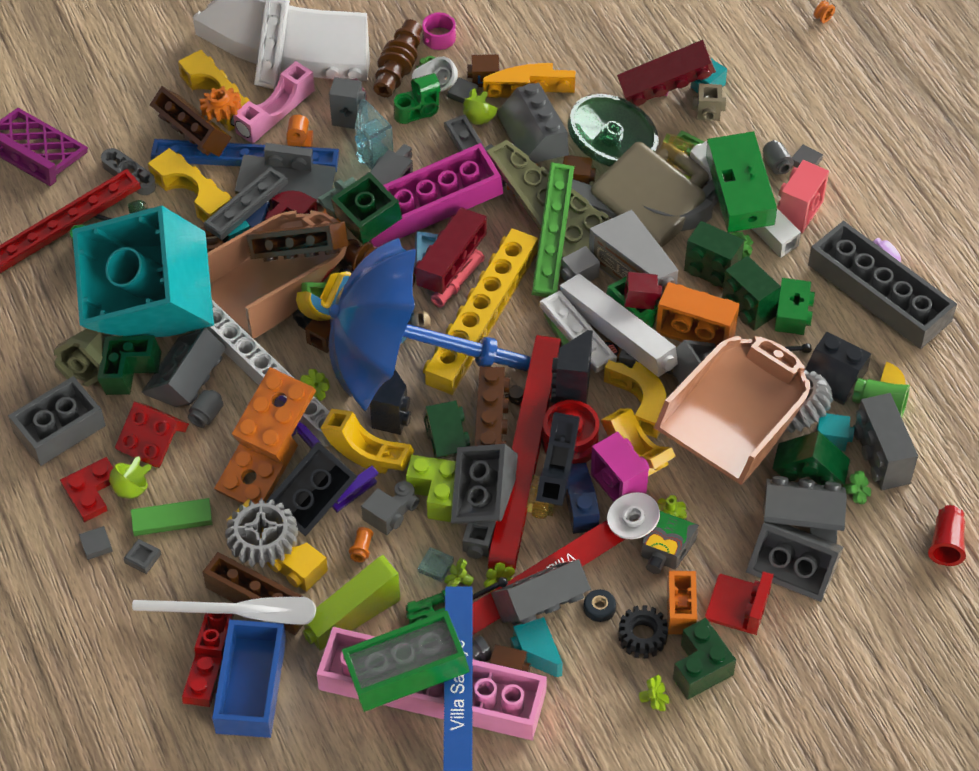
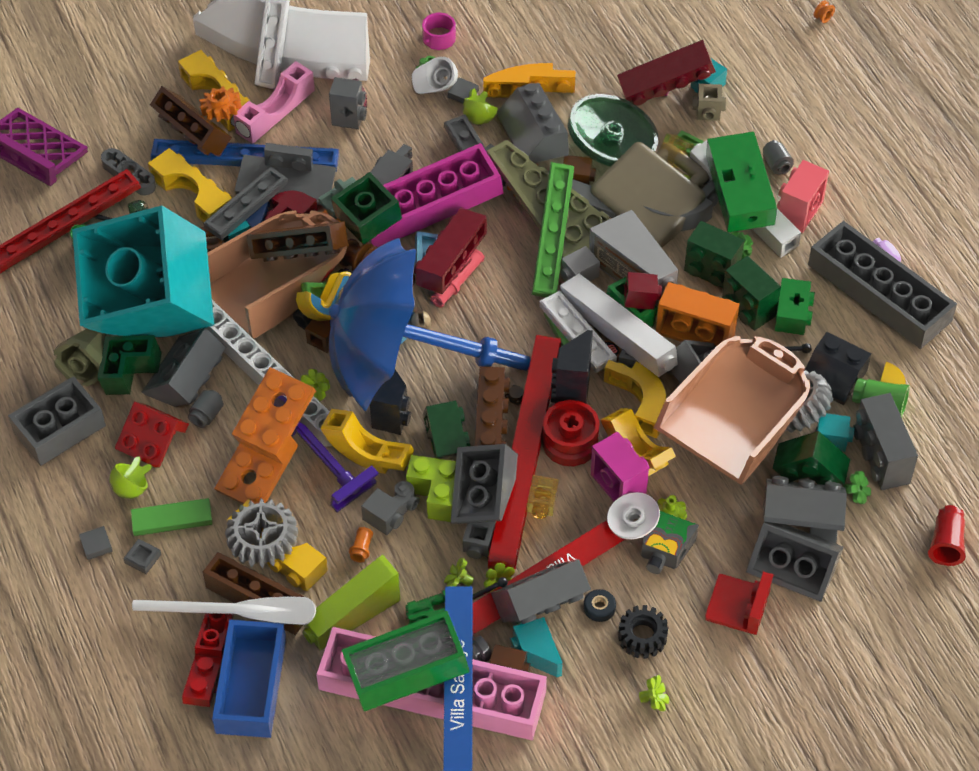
red plate [60,457,113,523] -> none
black slope [266,442,358,537] -> none
orange leg [287,115,314,147] -> none
clear light blue slope [355,98,393,170] -> none
reddish brown piece [373,19,422,98] -> none
green piece [394,73,440,124] -> none
clear light blue tile [418,547,454,582] -> none
yellow brick [423,228,538,395] -> none
reddish brown brick [467,54,500,87] -> none
black arch [536,412,580,506] -> none
dark blue slope [566,463,600,534] -> none
orange brick [667,571,697,634] -> none
dark green brick [673,618,736,700] -> none
dark grey tile [792,144,823,168] -> none

